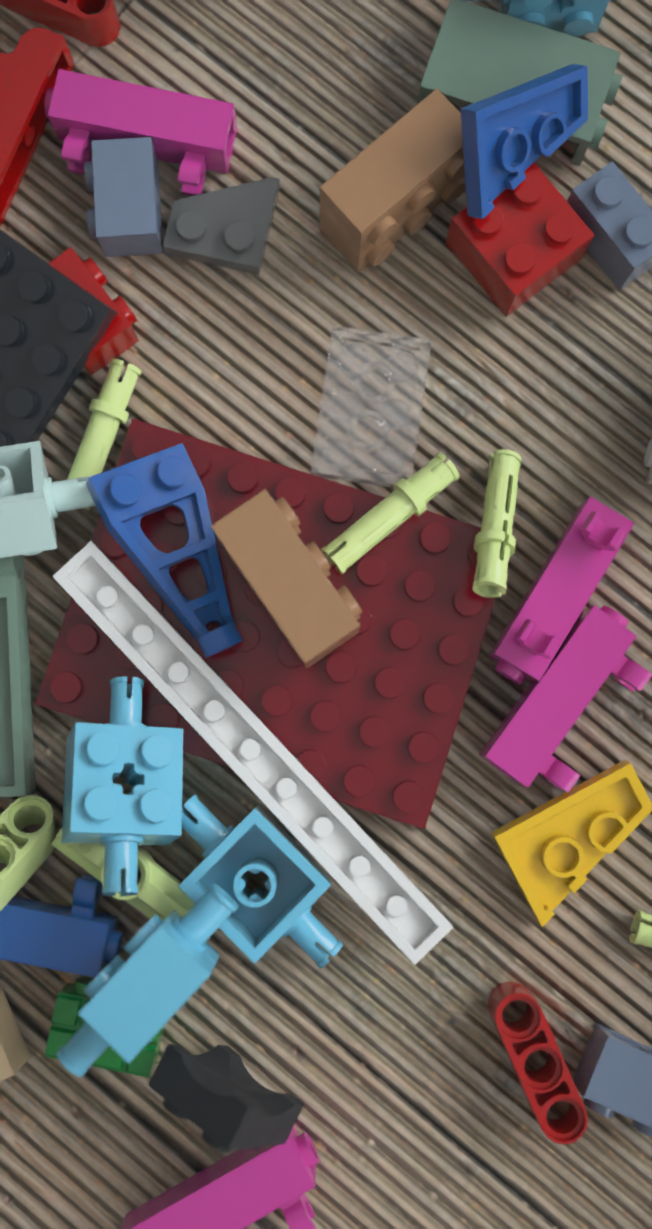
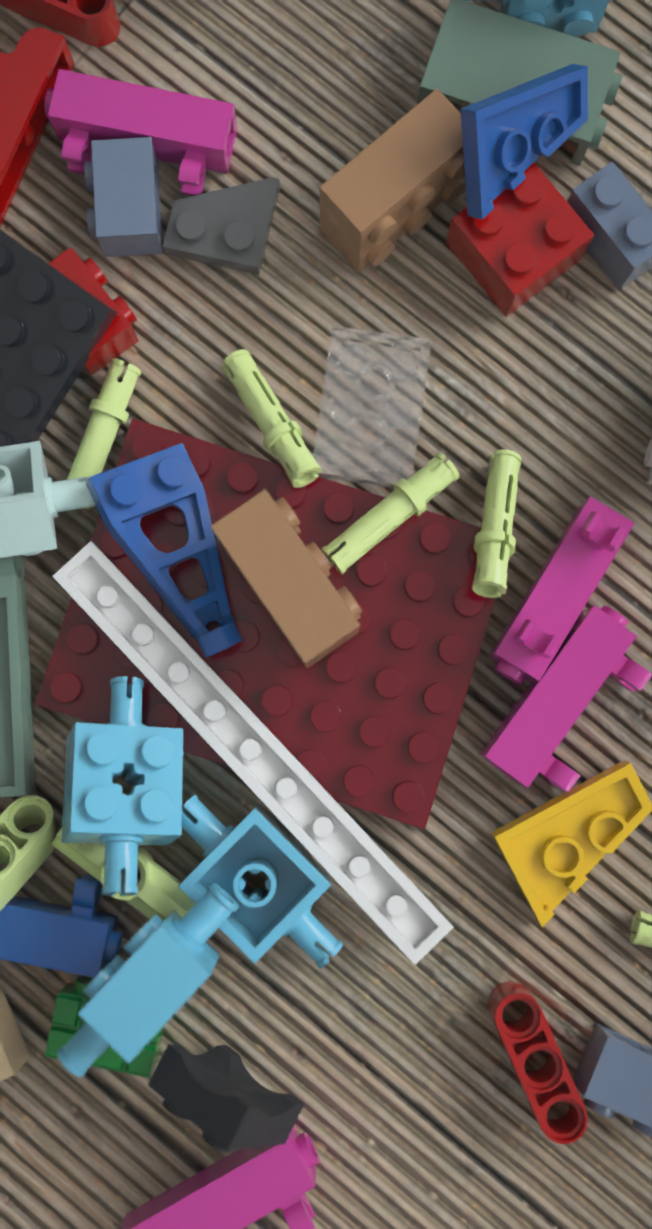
none -> yellowish green pin [221,349,322,488]

